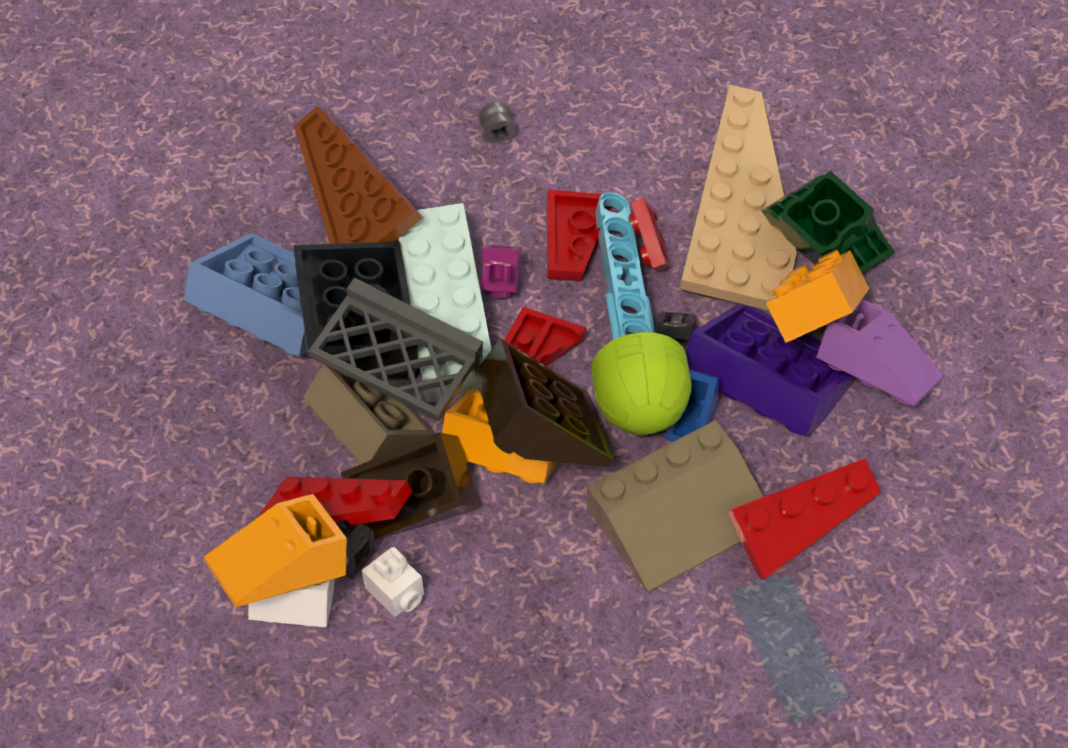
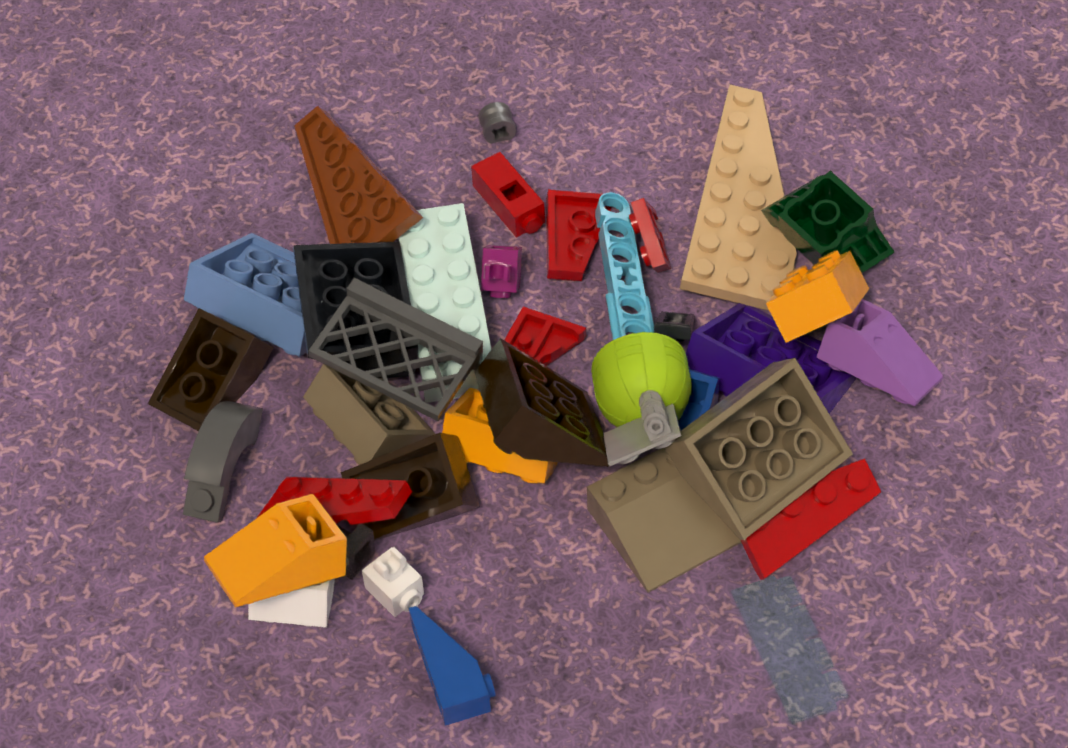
none -> dark brown slope [147,308,274,431]
none -> dark grey arch [183,401,263,523]
none -> blue slope [409,606,496,726]
none -> red brick [471,152,545,238]
none -> light grey hinge [603,390,682,466]
none -> dark tan slope [665,358,853,540]

